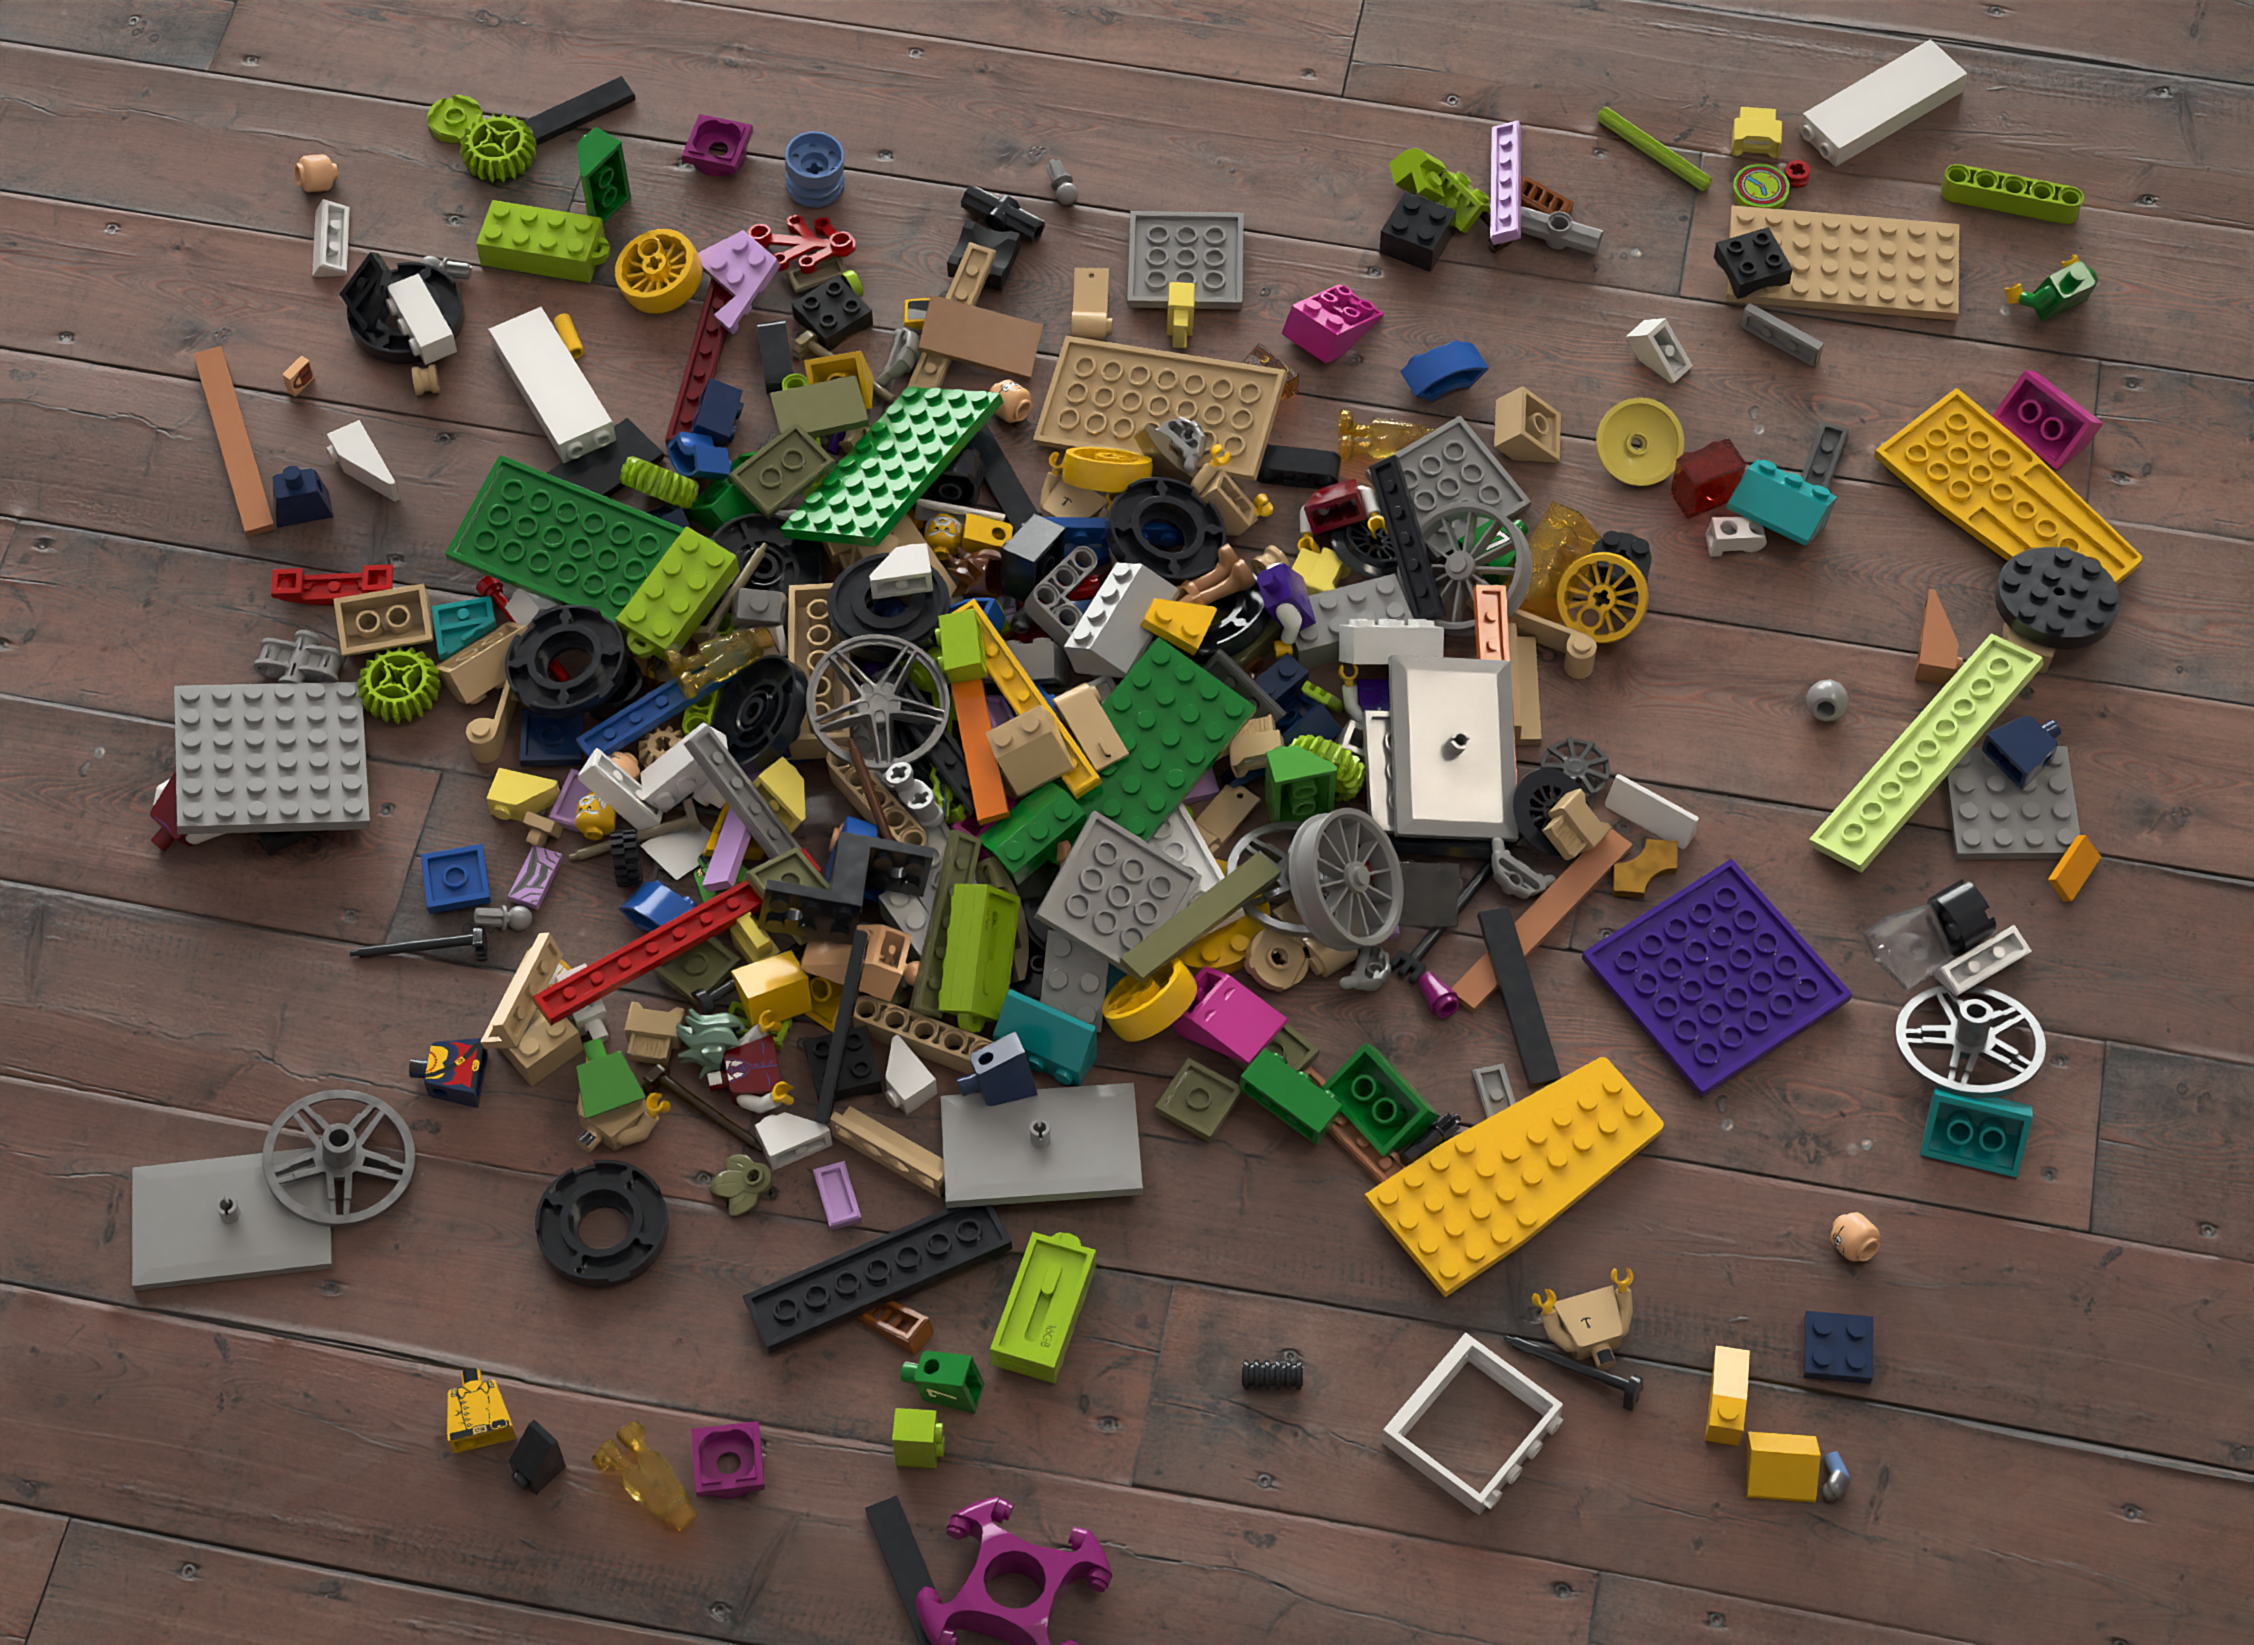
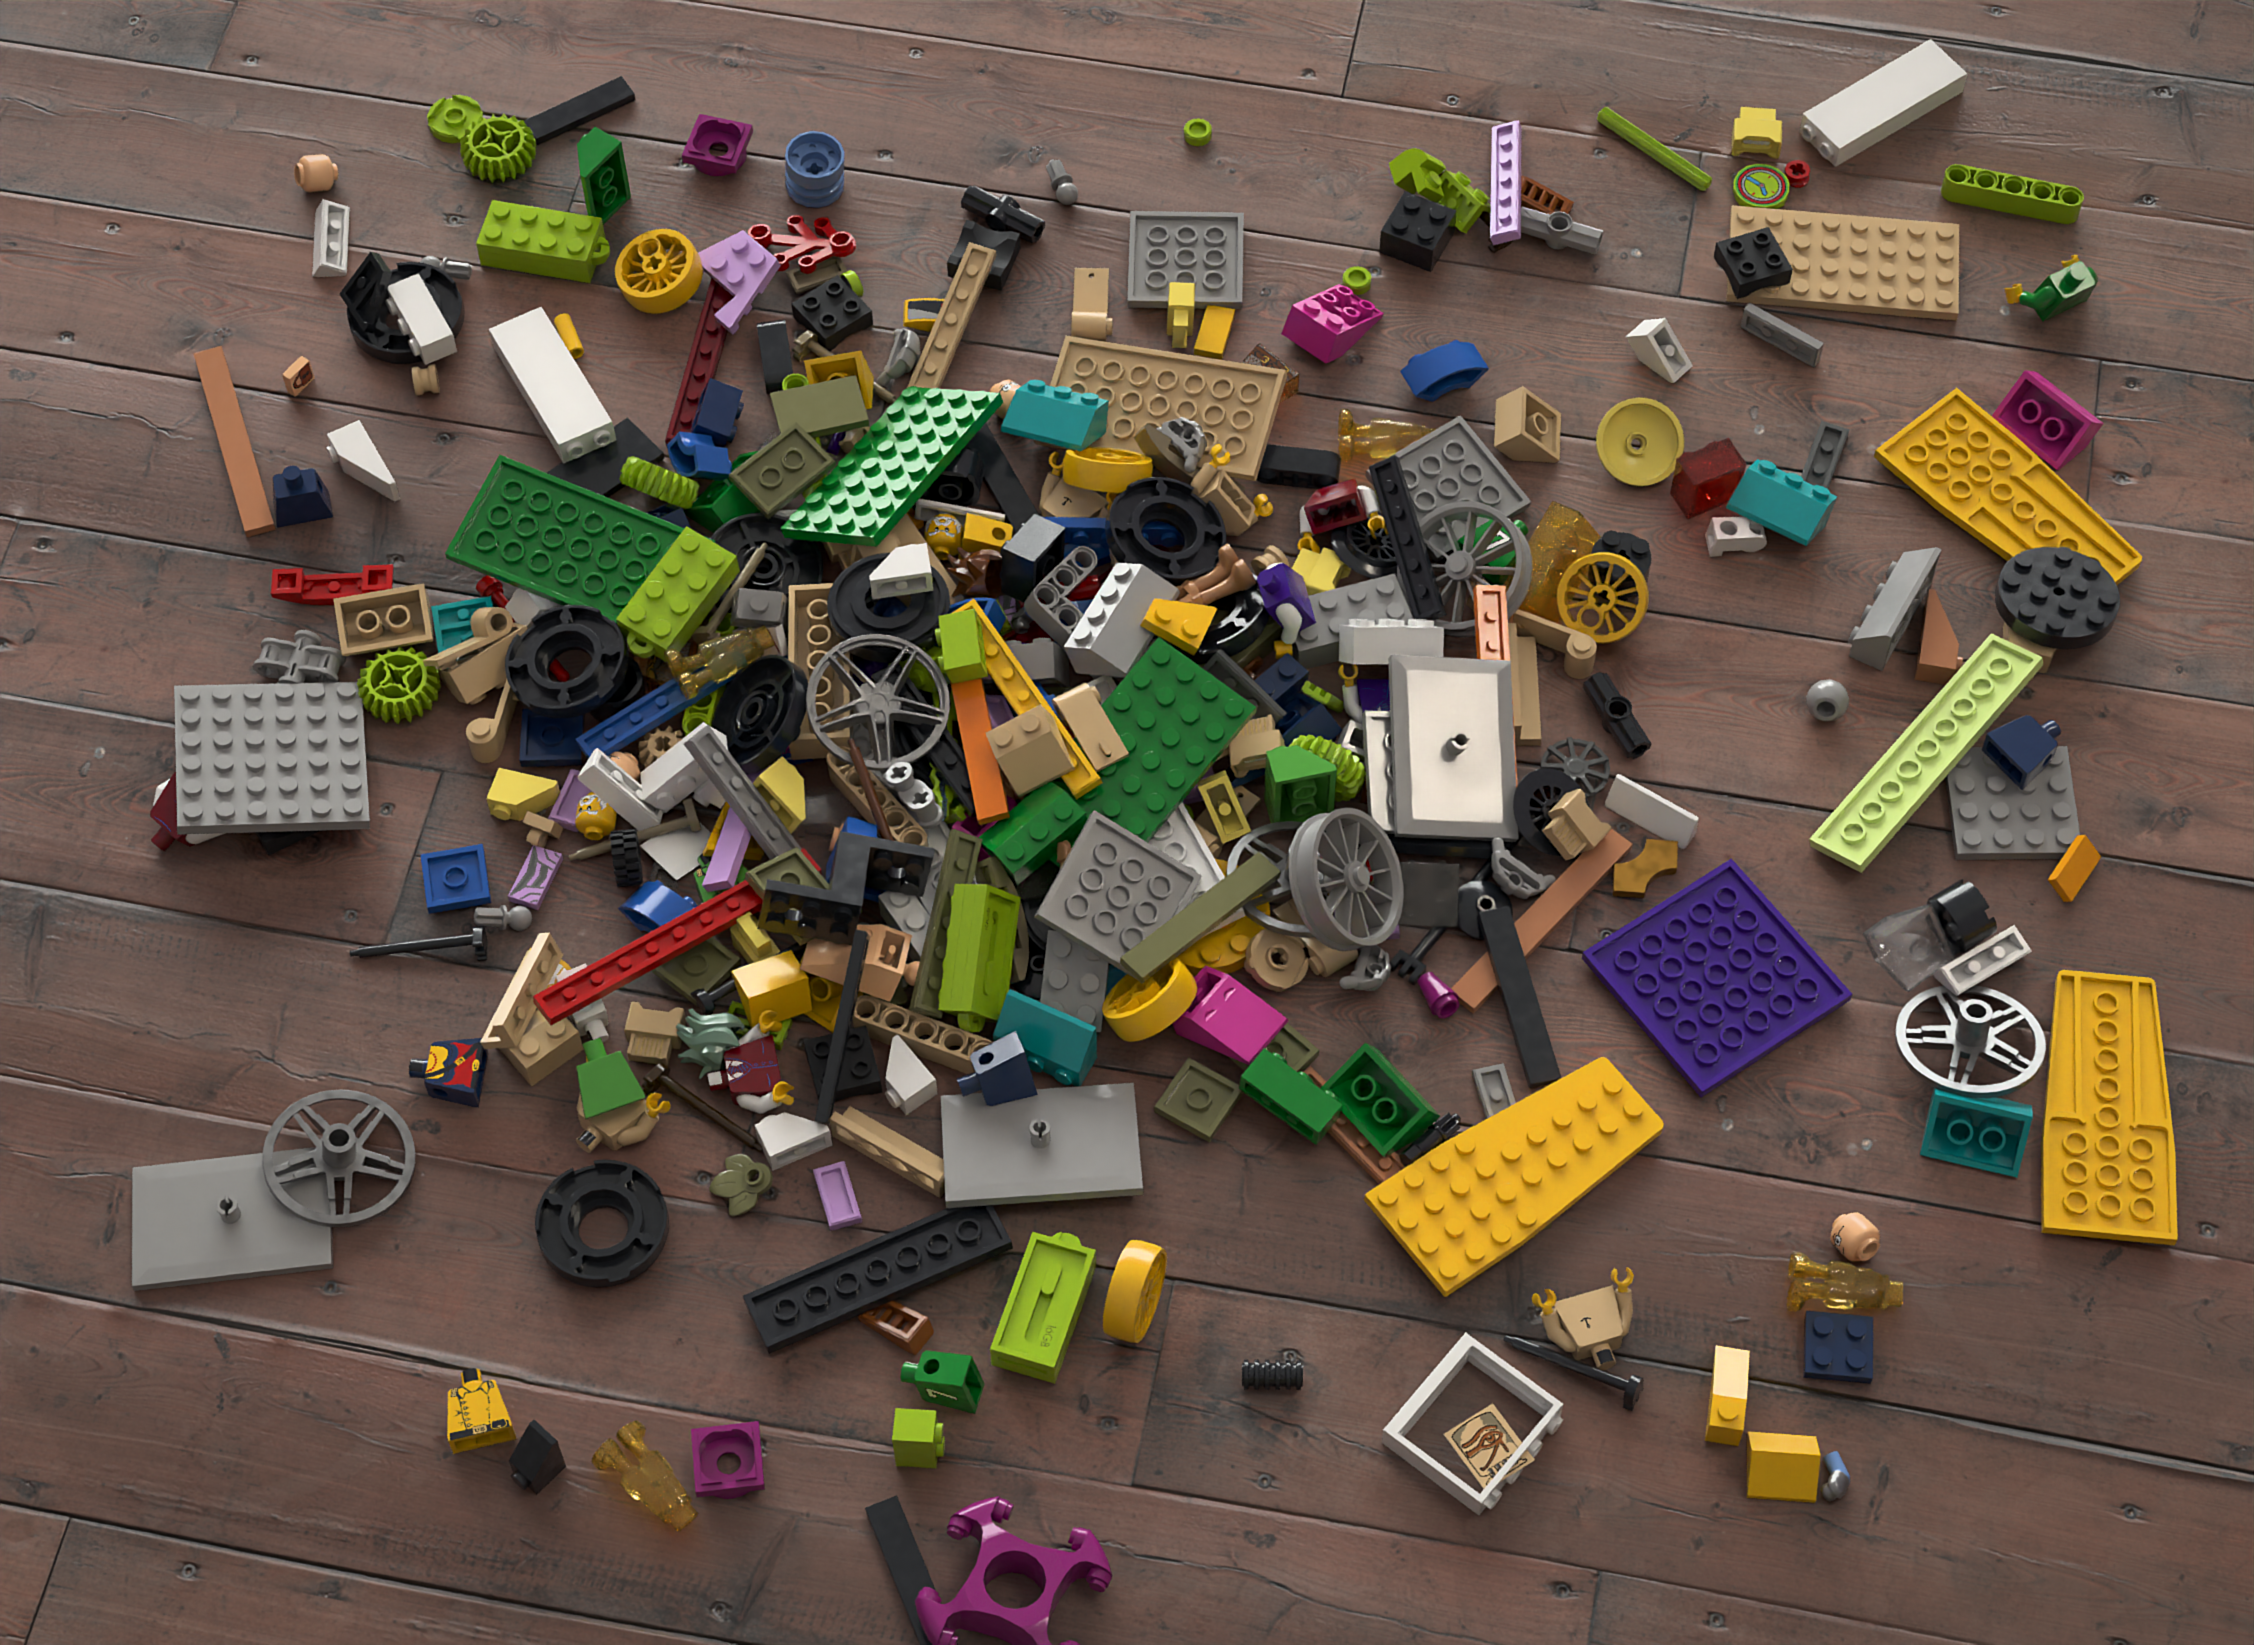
medium nougat tile [917,295,1043,381] -> none
none -> tan door [423,607,513,671]
none -> teal slope [1001,380,1109,451]
none -> yellow piece [1103,1240,1167,1343]
none -> lime tile [1184,118,1212,146]
none -> yellow tile [1194,305,1235,360]
none -> light yellow slope [1197,770,1252,844]
none -> lime tile [1342,266,1371,295]
none -> sticker [1444,1403,1535,1489]
none -> black dish [1451,880,1513,940]
none -> black piece [1583,671,1651,759]
none -> clear yellow piece [1786,1251,1903,1312]
none -> light grey slope [1848,547,1941,671]
none -> yellow wing [2041,970,2178,1245]

